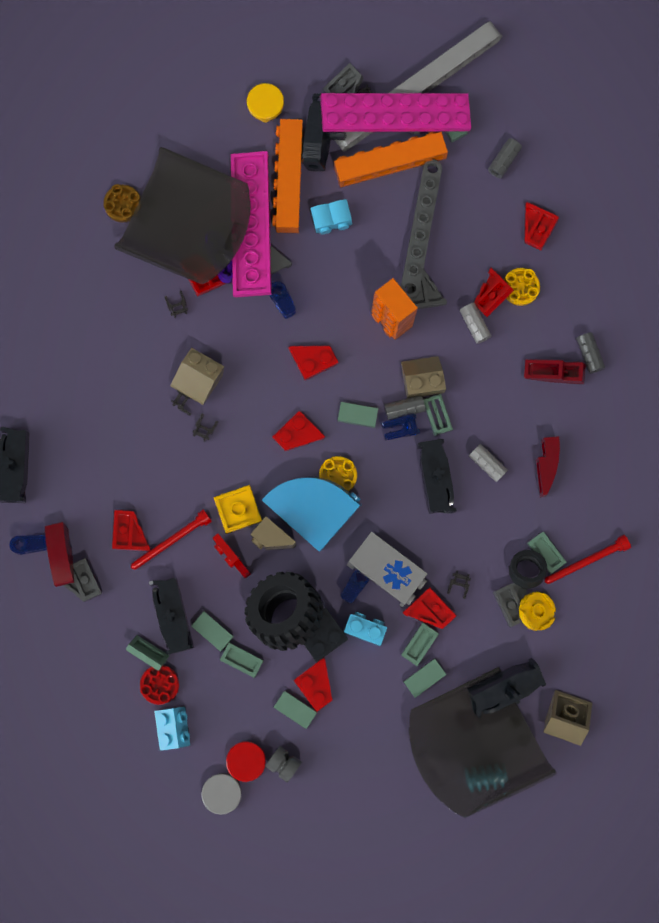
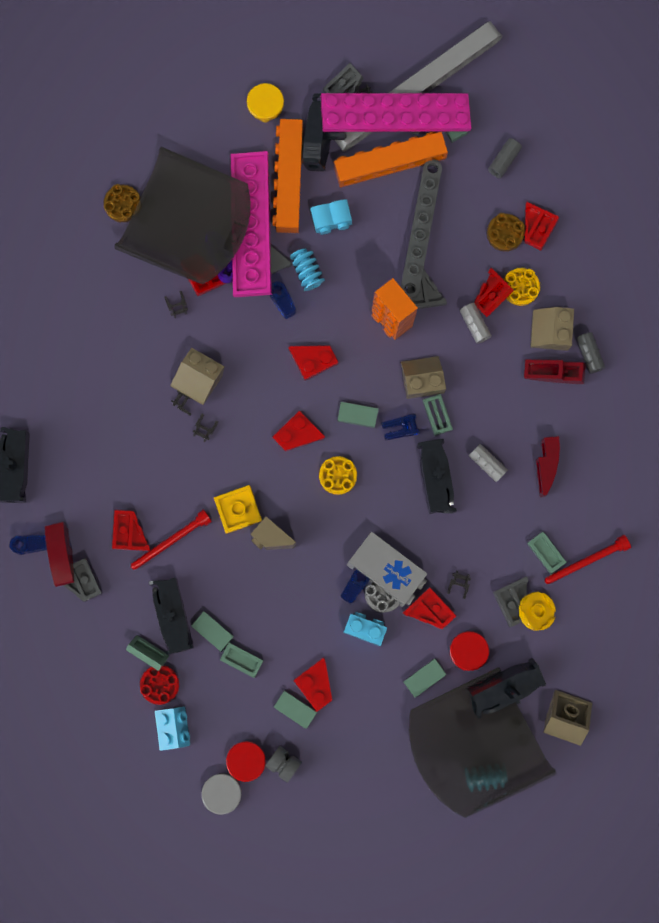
red wing [212,534,251,579] -> none
black tyre [244,571,324,651] -> none
dark azure brick [262,477,362,552] -> none
black brick [304,607,348,663] -> none
dark grey axle [384,395,425,421] -> none
sand green tile [401,623,439,666] -> none
black tyre [509,550,547,589] -> none
none -> medium azure piece [290,248,325,291]
none -> light grey tile [364,580,401,612]
none -> red tile [450,631,489,671]
none -> pearl gold tile [487,213,525,252]
none -> dark tan slope [530,307,574,351]

